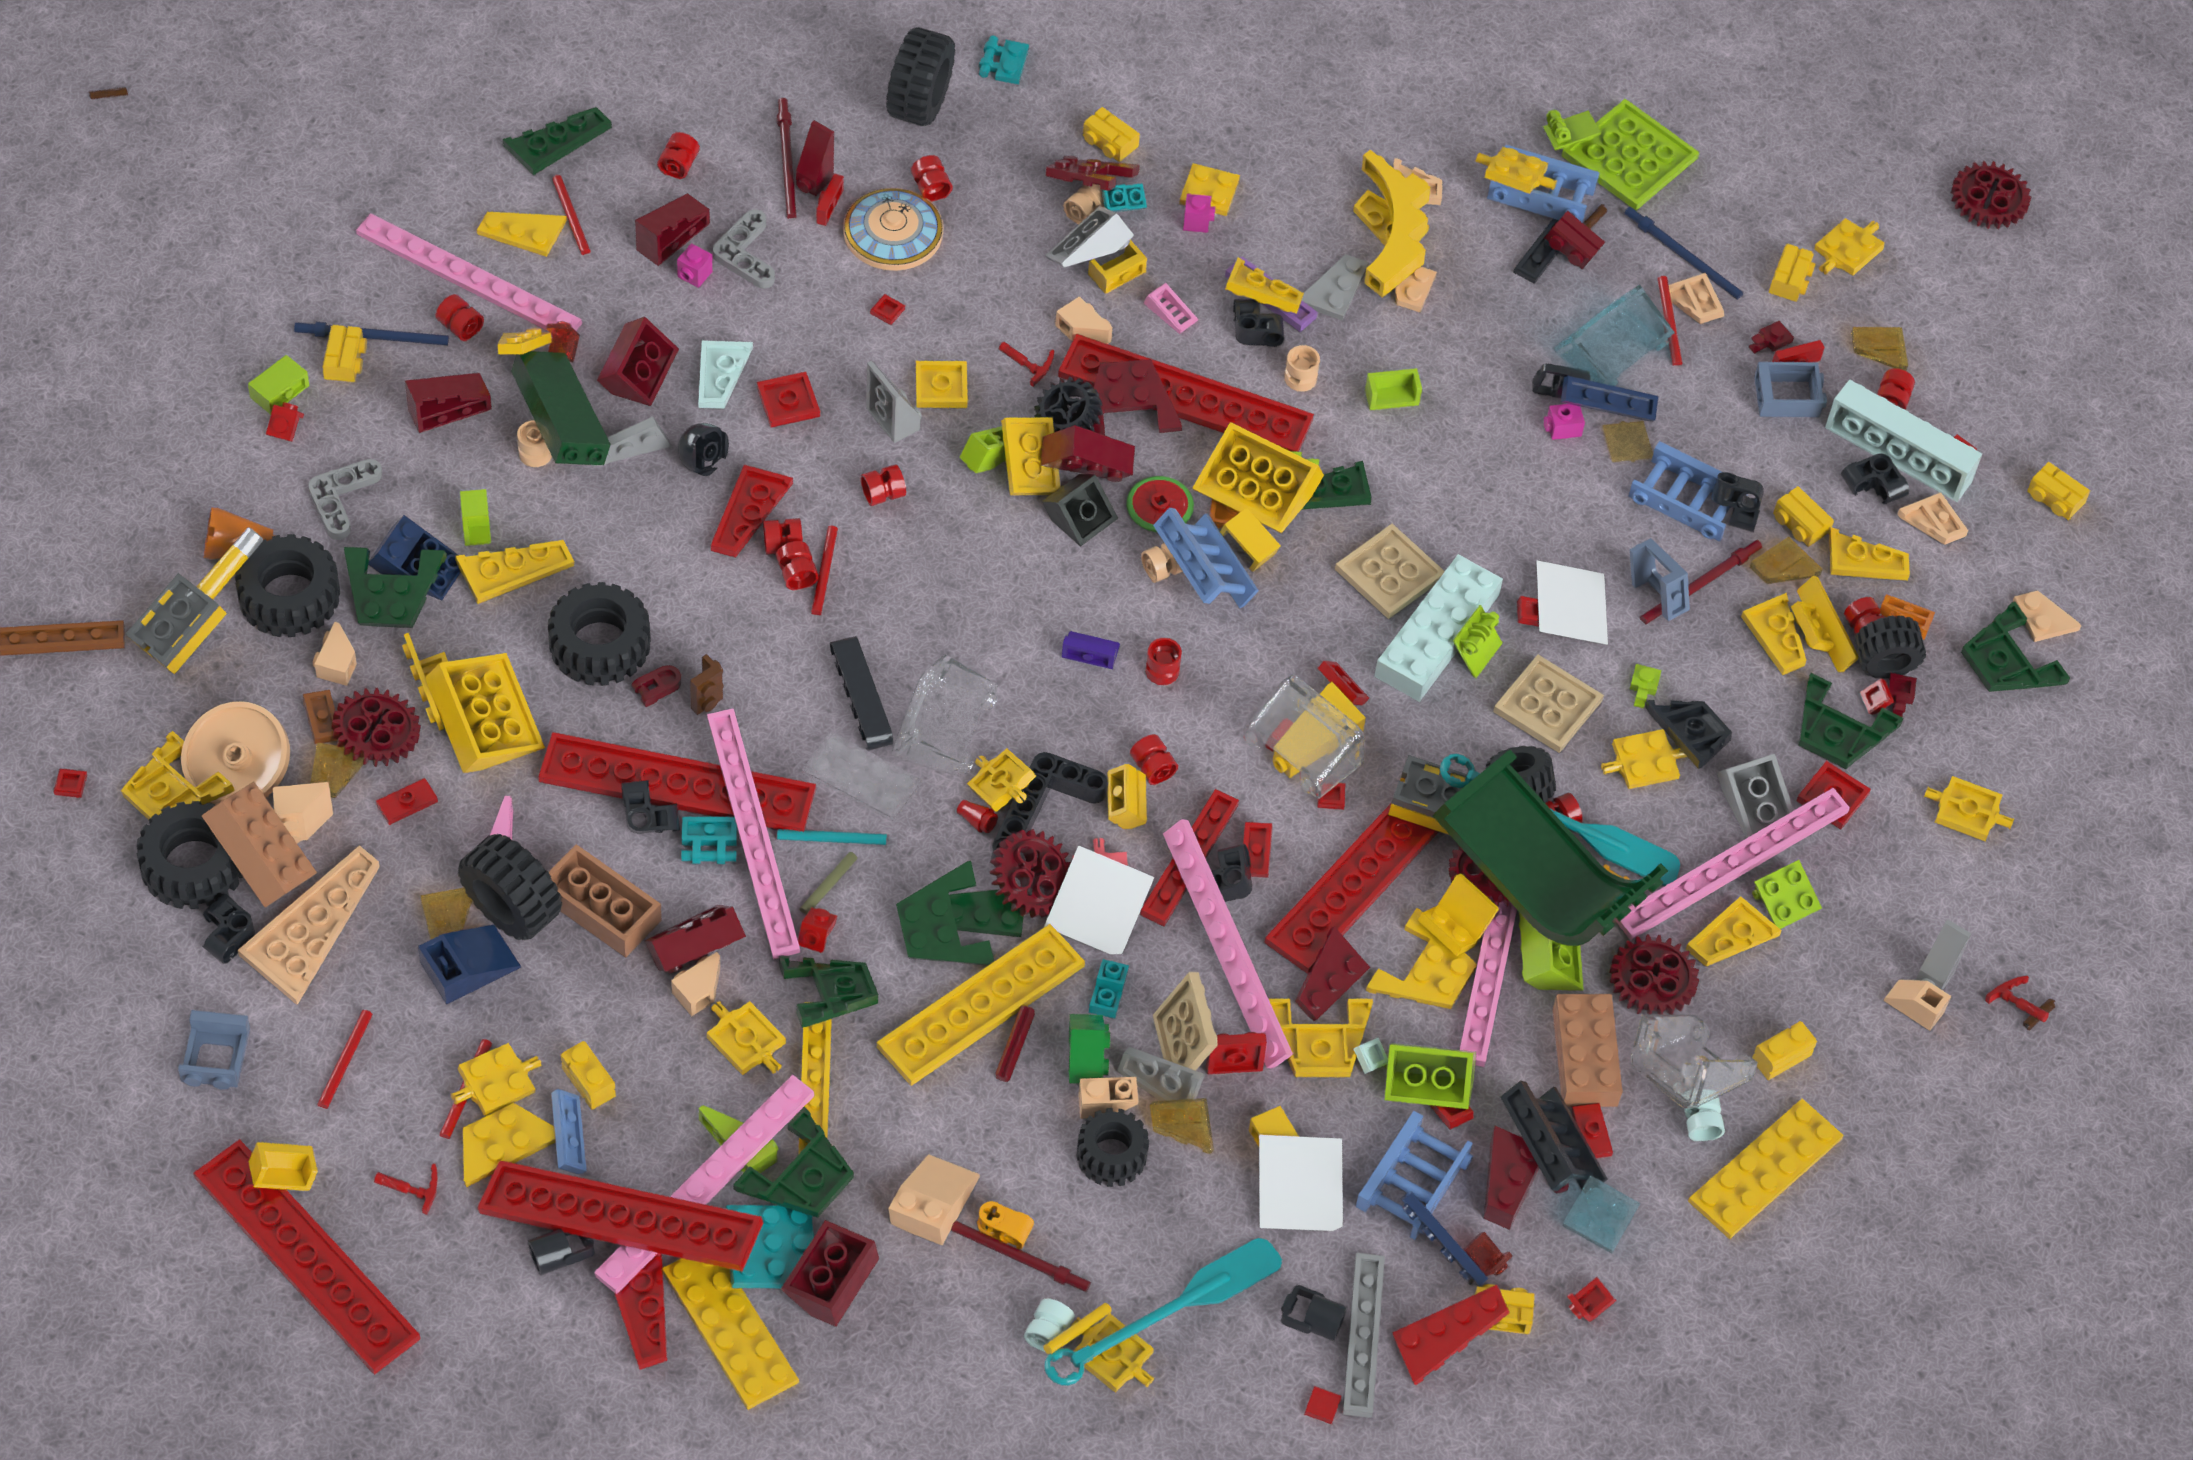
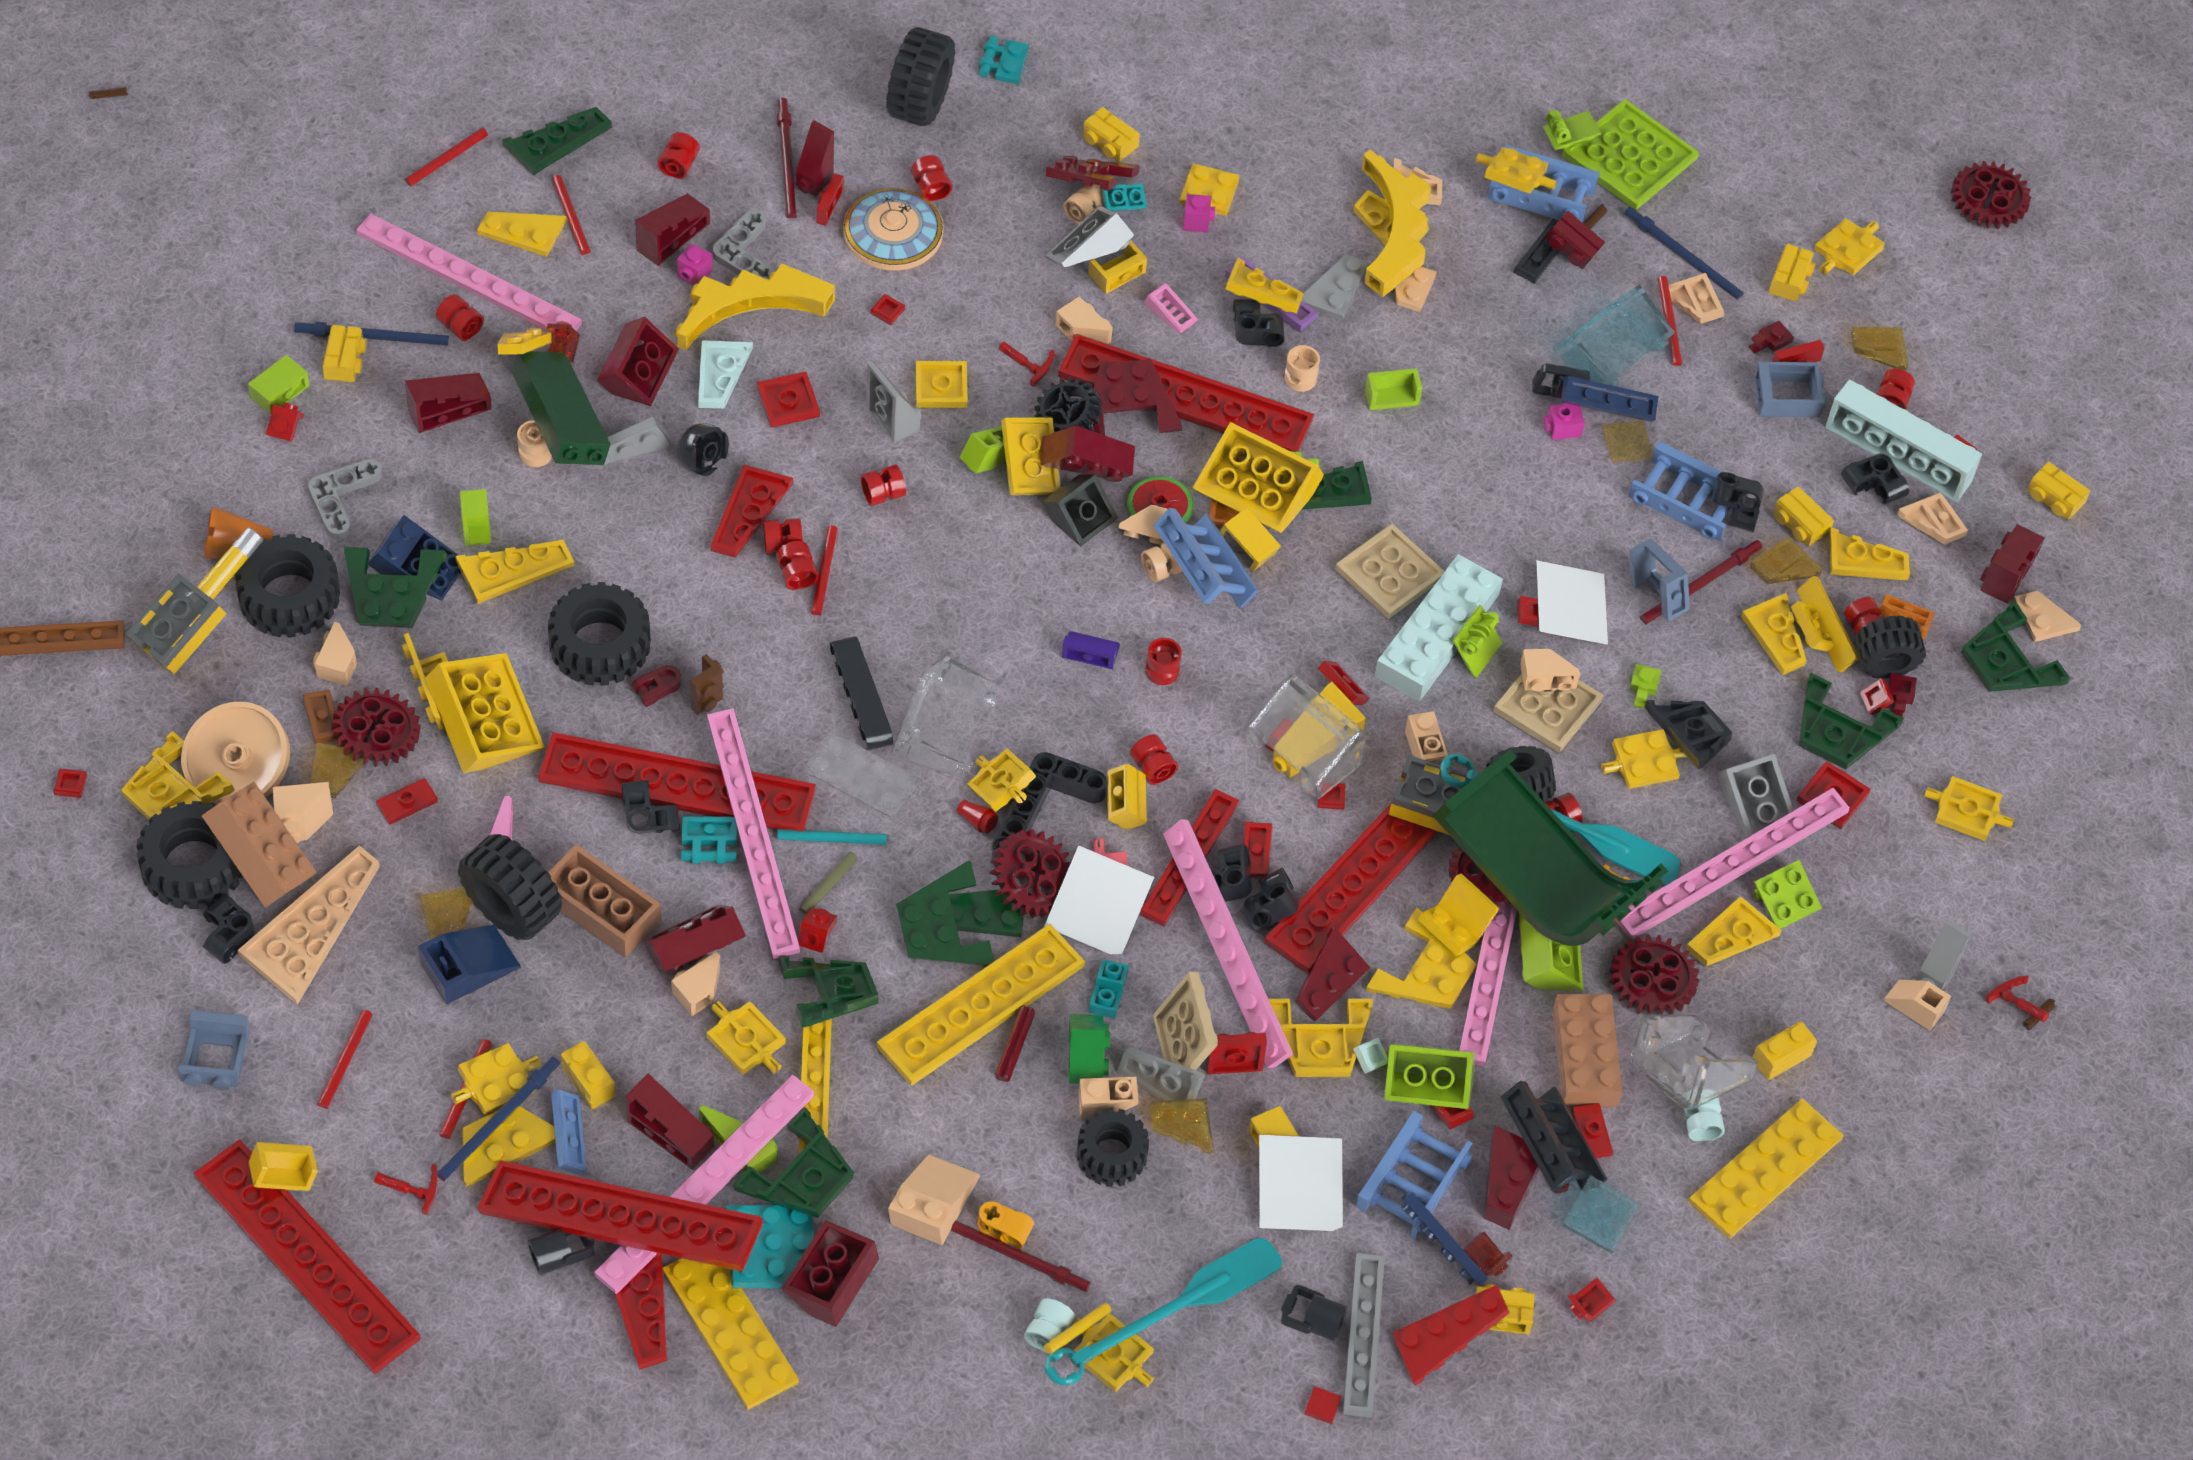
none -> red bar [405,128,488,187]
none -> dark blue bar [436,1056,560,1181]
none -> dark red wedge [625,1073,714,1170]
none -> yellow arch [675,263,835,350]
none -> light nougat slope [1119,505,1179,545]
none -> black piece [1243,867,1299,931]
none -> light nougat slope [1405,711,1448,761]
none -> light nougat slope [1520,649,1580,692]
none -> dark red wedge [1980,524,2045,604]

